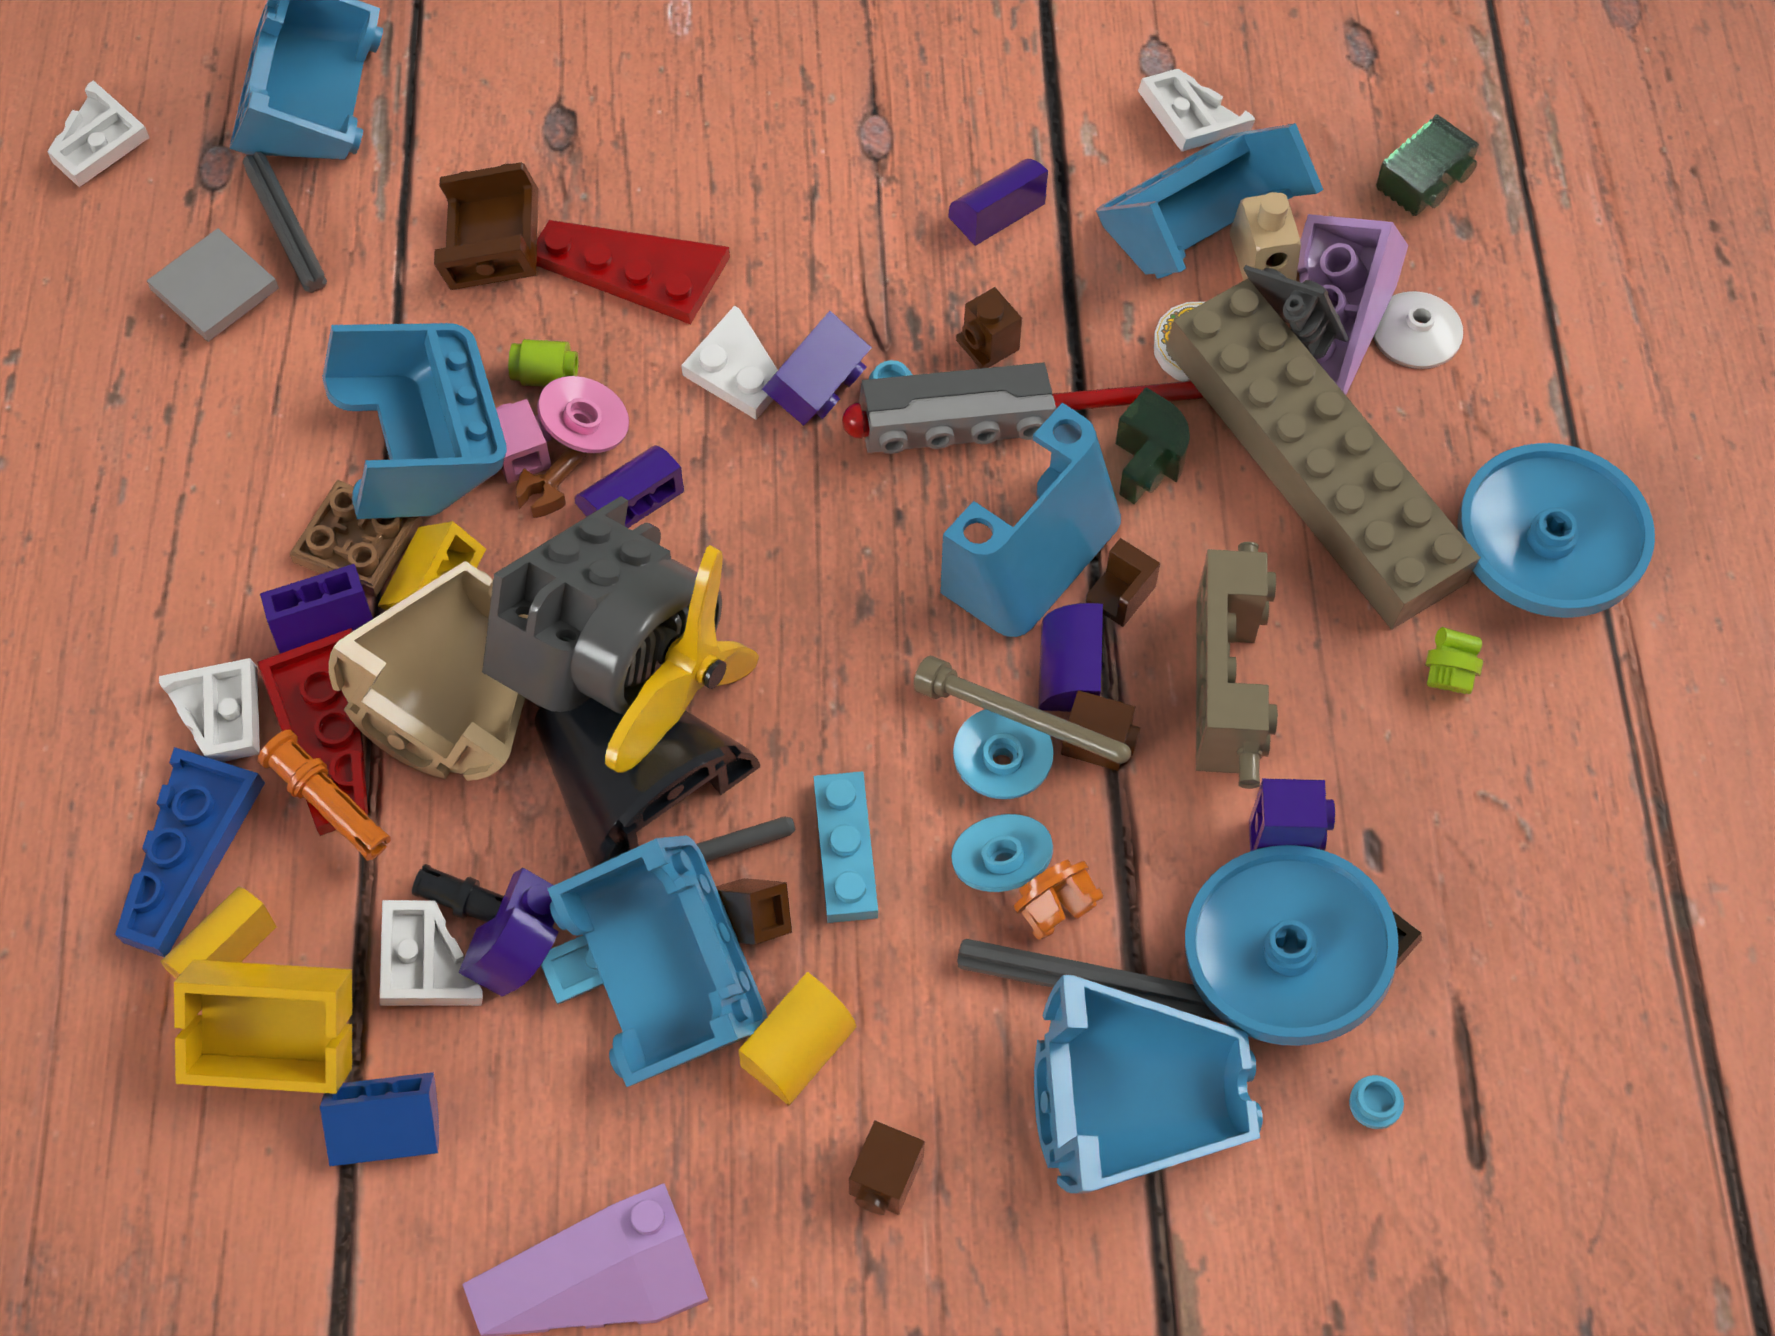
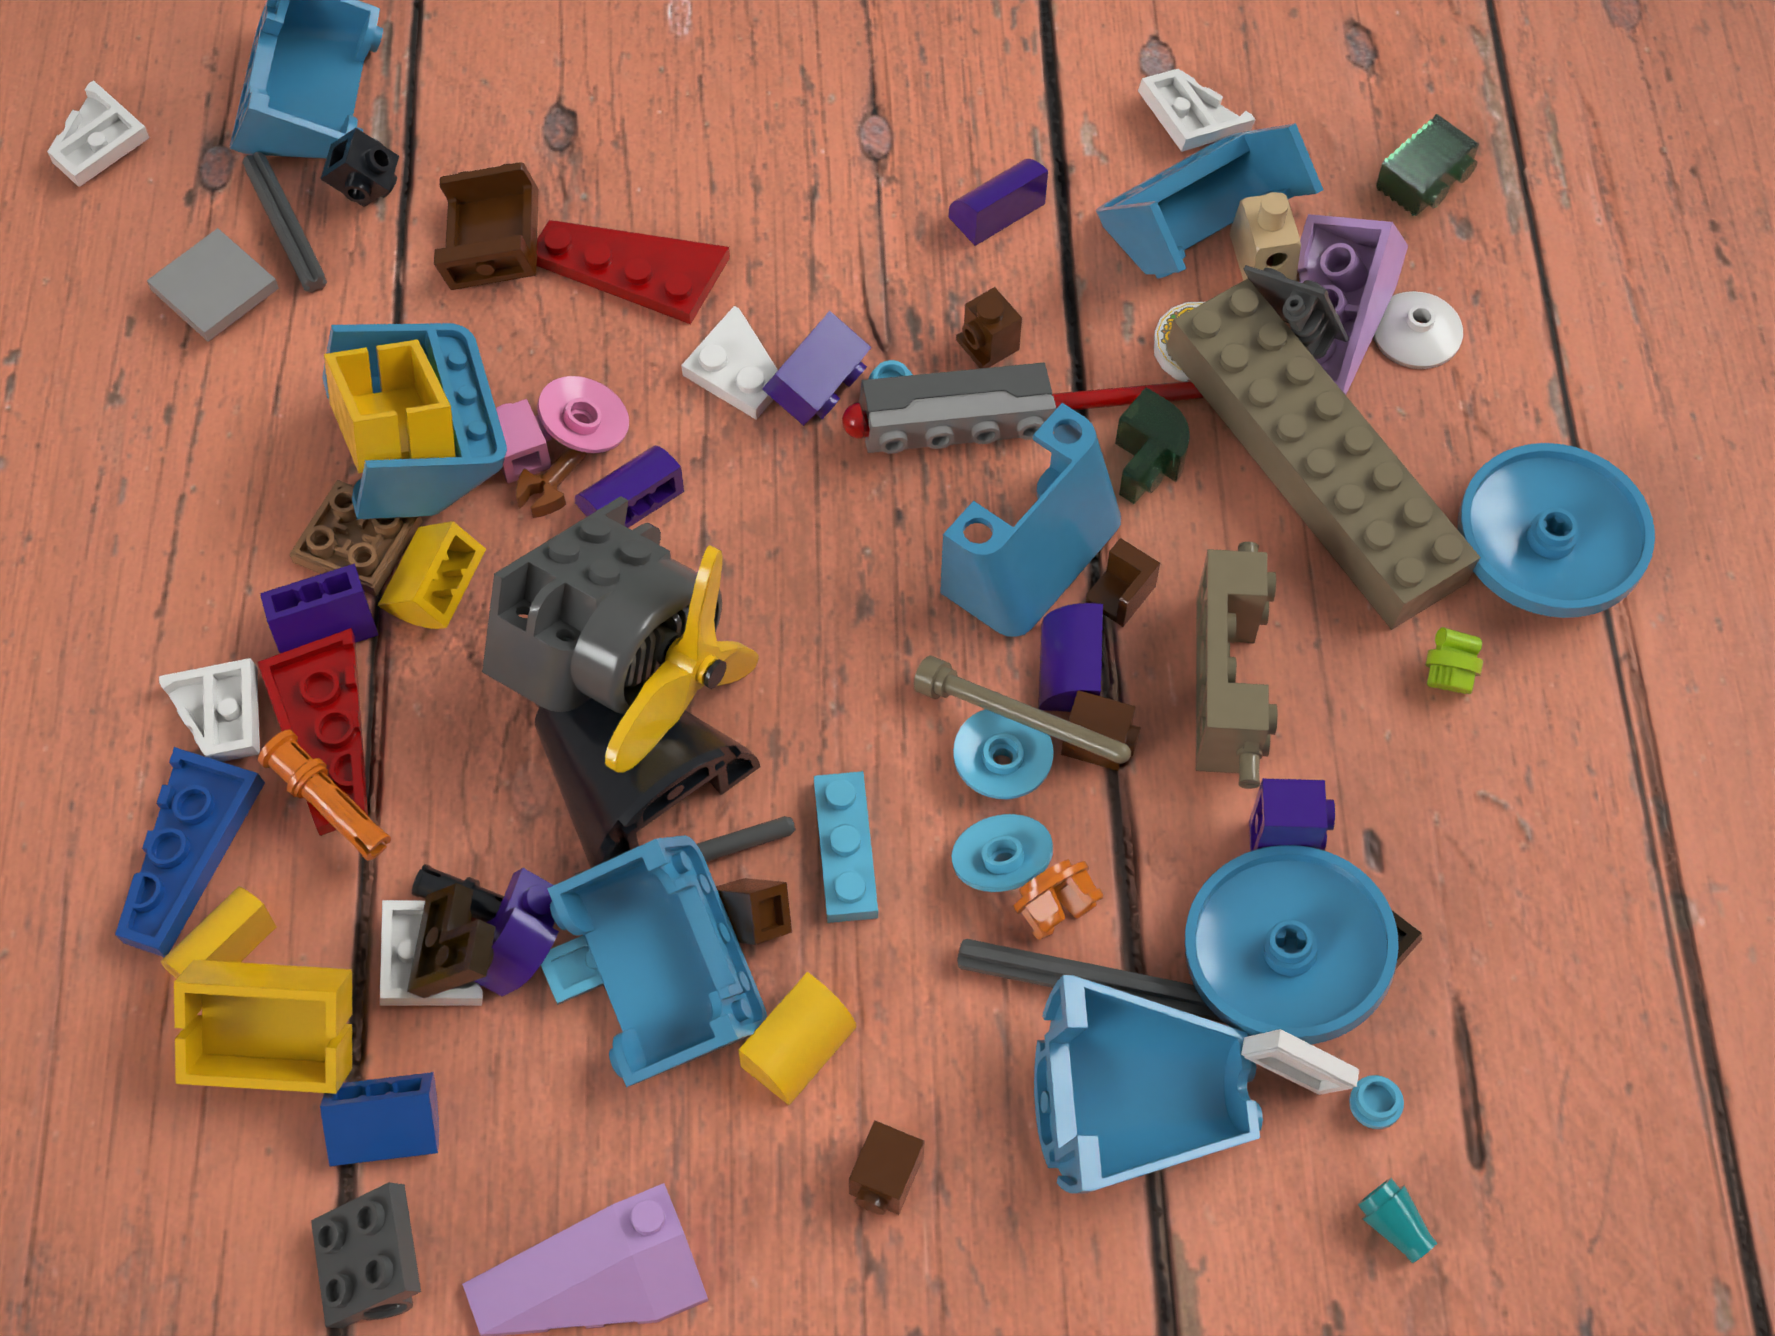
tan cone [329,561,528,781] -> none
lime brick [508,339,579,387] -> none
none -> dark grey plate [311,1182,421,1329]
none -> black brick [320,128,399,207]
none -> yellow piece [324,339,456,473]
none -> dark brown plate [407,883,496,998]
none -> white tile [1241,1029,1359,1095]
none -> teal cone [1358,1178,1437,1263]

